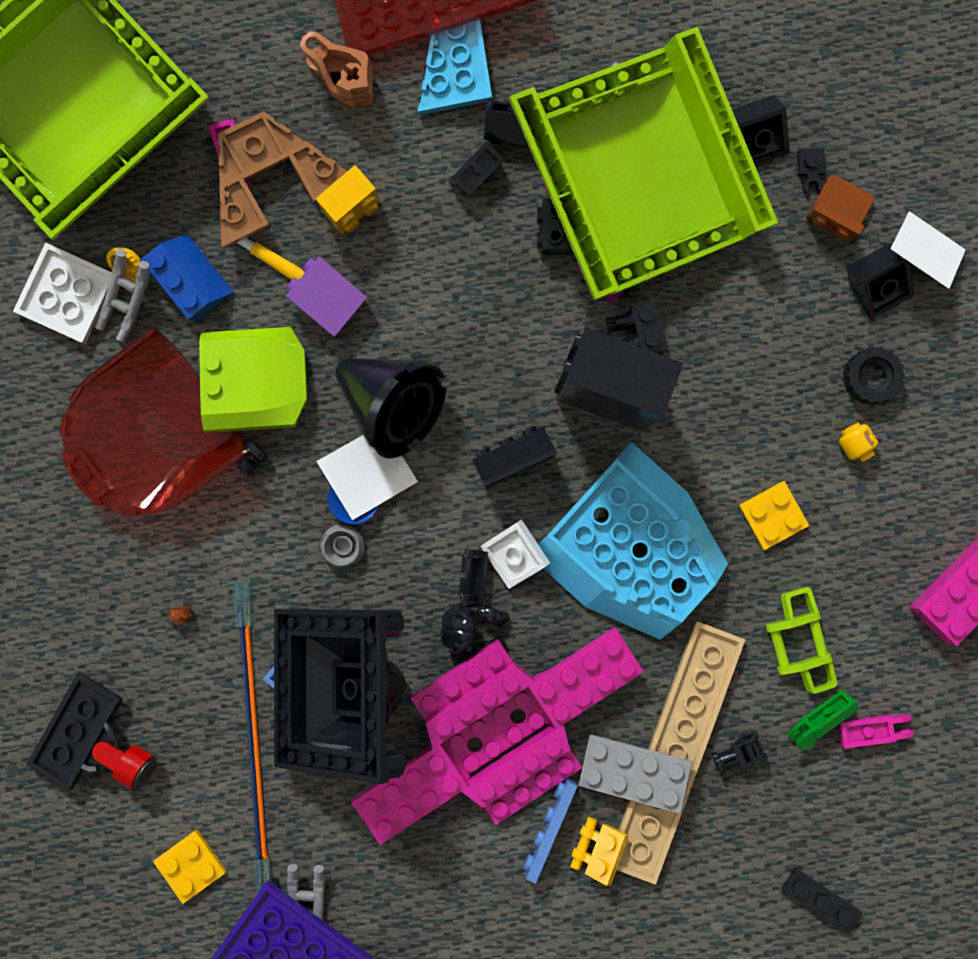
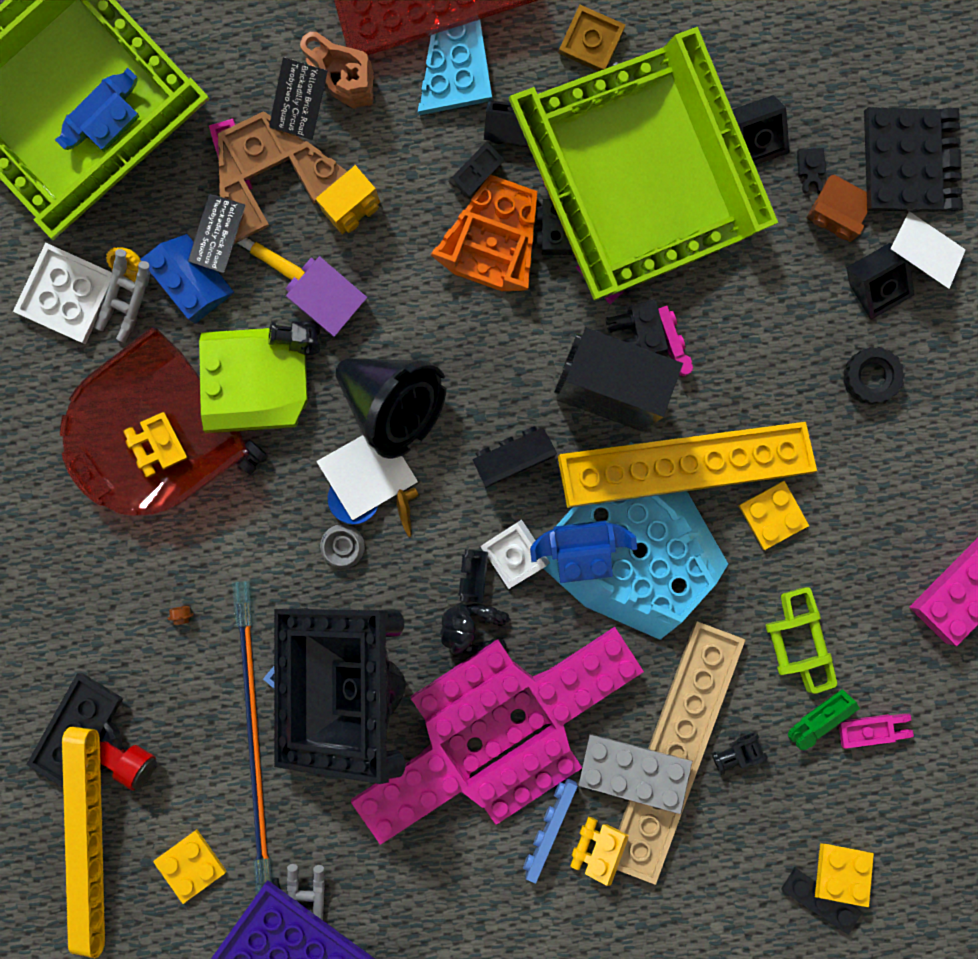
yellow head [839,422,879,462] -> none
none -> blue plate [55,68,140,152]
none -> yellow beam [62,727,105,958]
none -> yellow plate [123,412,187,478]
none -> black sticker [188,194,246,273]
none -> black connector [268,321,320,355]
none -> black sticker [269,57,328,140]
none -> pearl gold bar [397,487,418,537]
none -> orange wedge [431,175,537,291]
none -> blue plate [530,520,637,583]
none -> pearl gold plate [558,5,626,71]
none -> yellow plate [558,422,817,508]
none -> dark pink hinge [658,306,694,377]
none -> yellow plate [815,843,874,907]
none -> black hinge [864,107,963,212]

